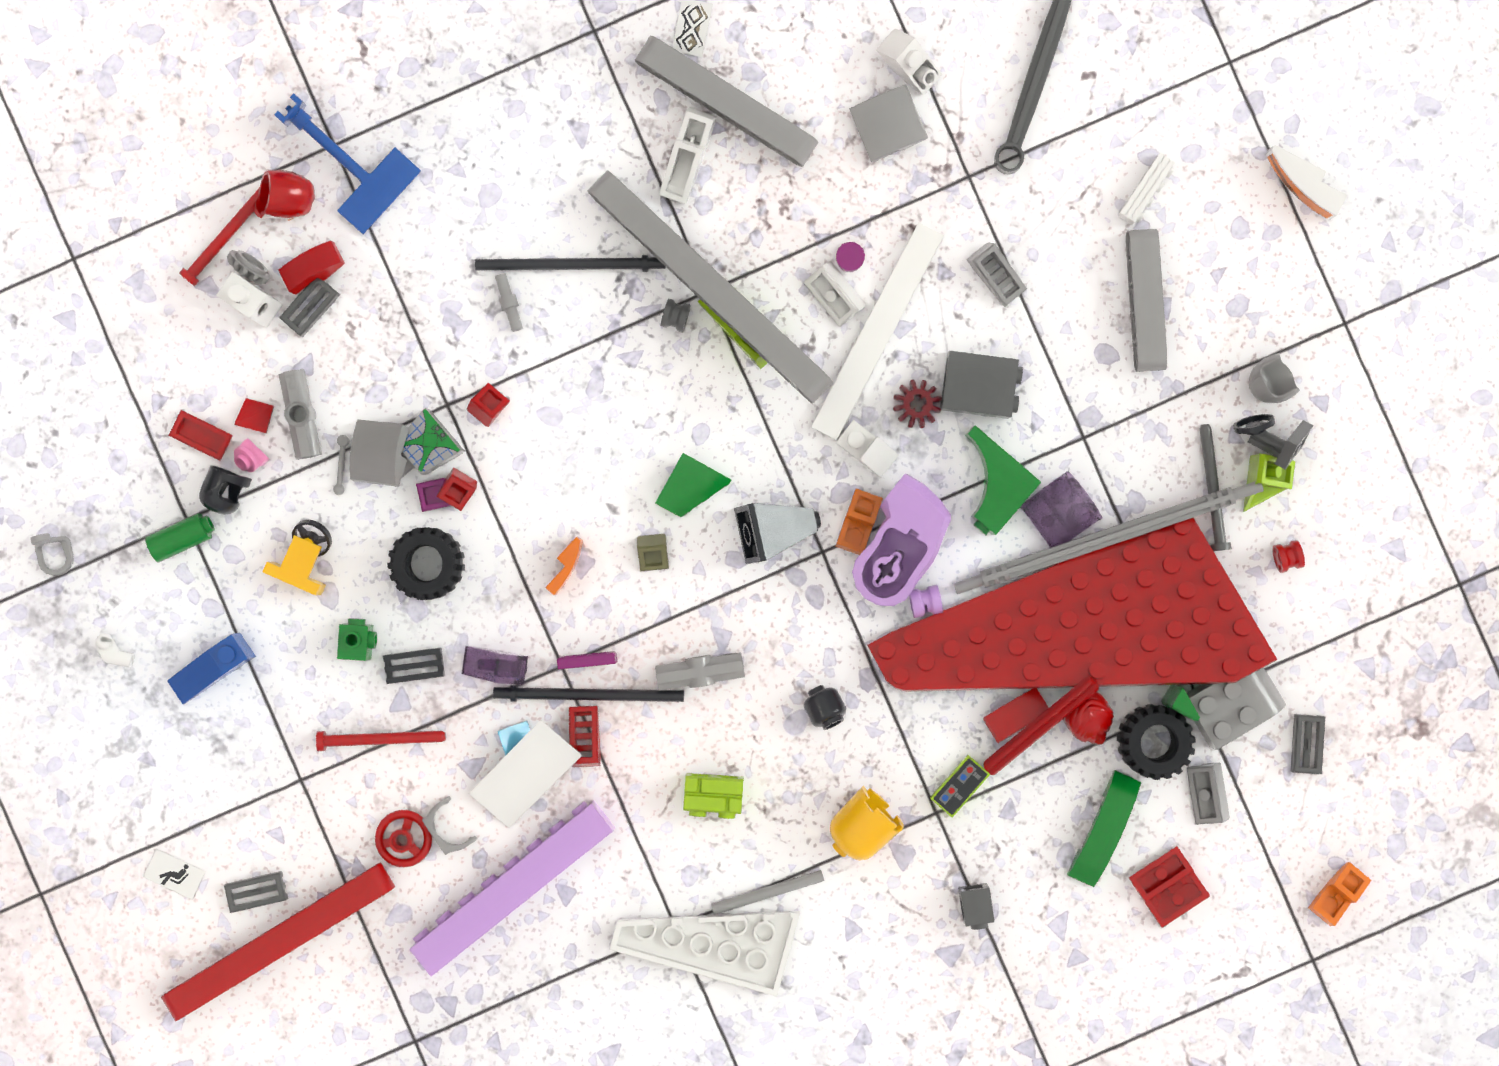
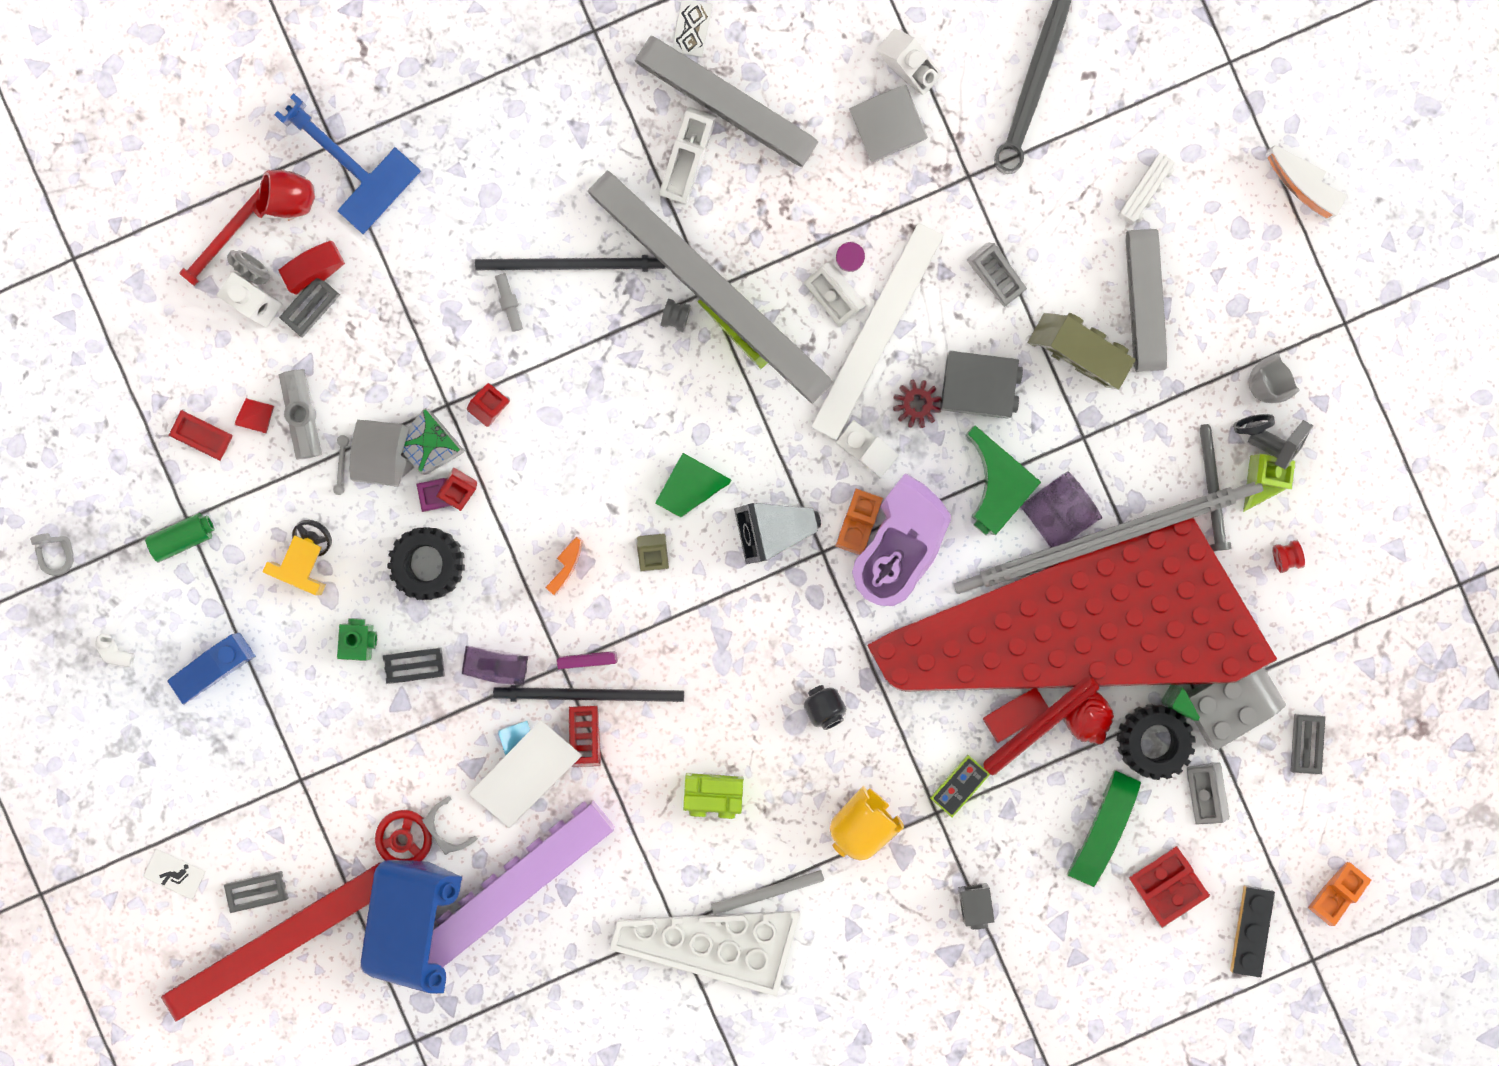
black helmet [199,465,252,515] -> none
bright pink plate [234,438,269,472] -> none
red bar [316,731,446,751] -> none
light grey piece [655,652,745,691] -> none
lavender wheel [909,585,943,618] -> none
none -> blue windscreen [361,860,462,994]
none -> olive wedge [1027,313,1136,390]
none -> black plate [1230,885,1275,978]

